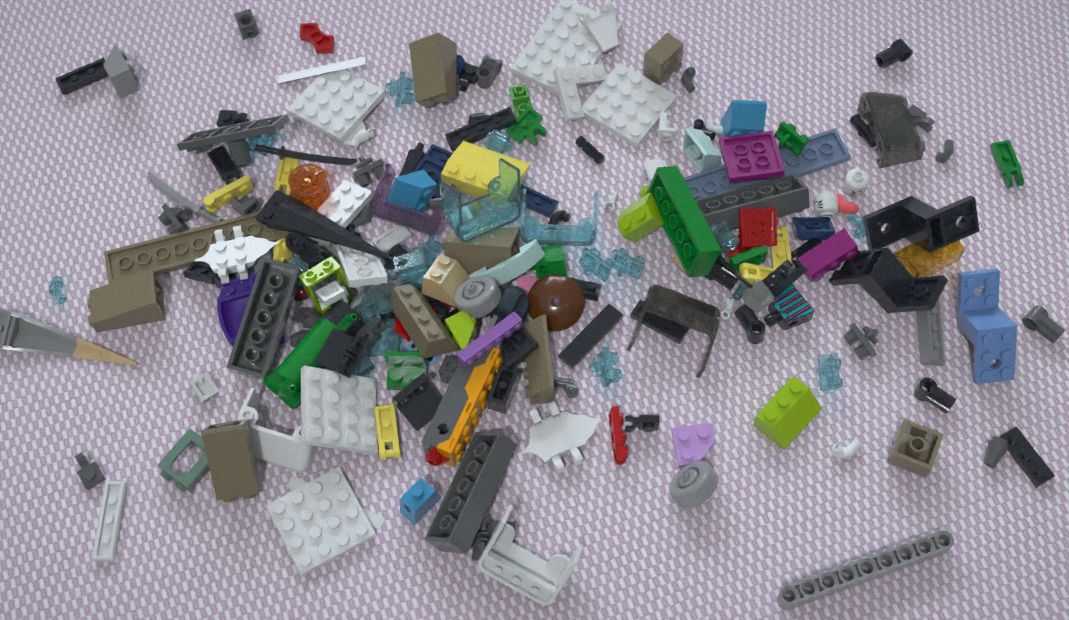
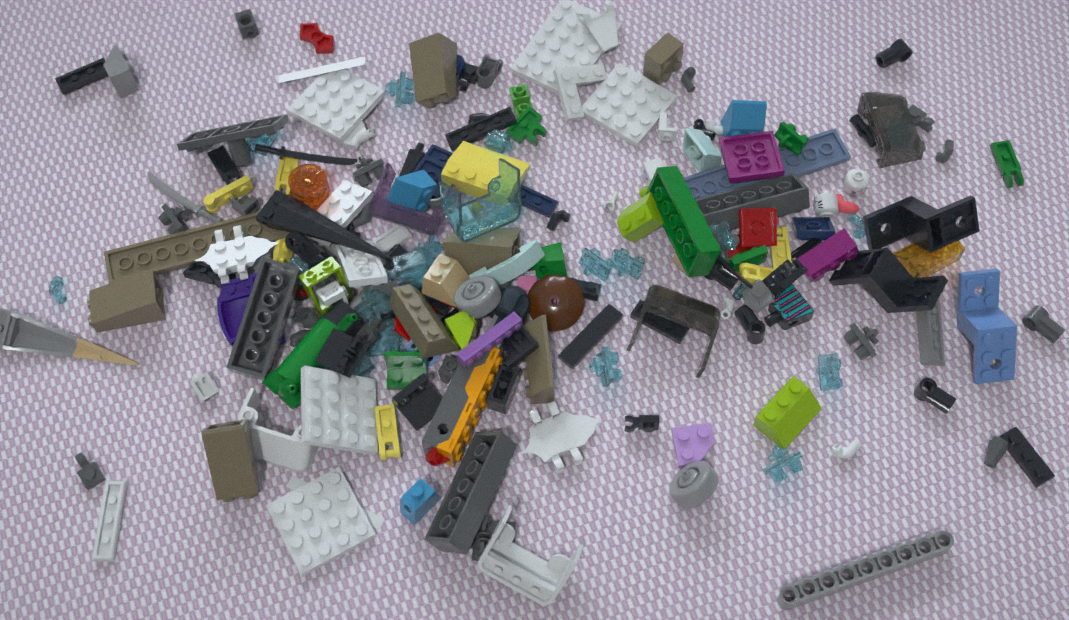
sand green panel [157,428,209,494] -> none
black plate [217,110,250,128] -> none
clear light blue windscreen [520,188,598,246] -> none
dark grey arm [554,377,578,398] -> none
black axle [576,136,605,164] -> none
red hinge [608,406,628,466] -> none
dark tan brick [887,419,944,478] -> none
none -> clear light blue hips [763,446,803,483]

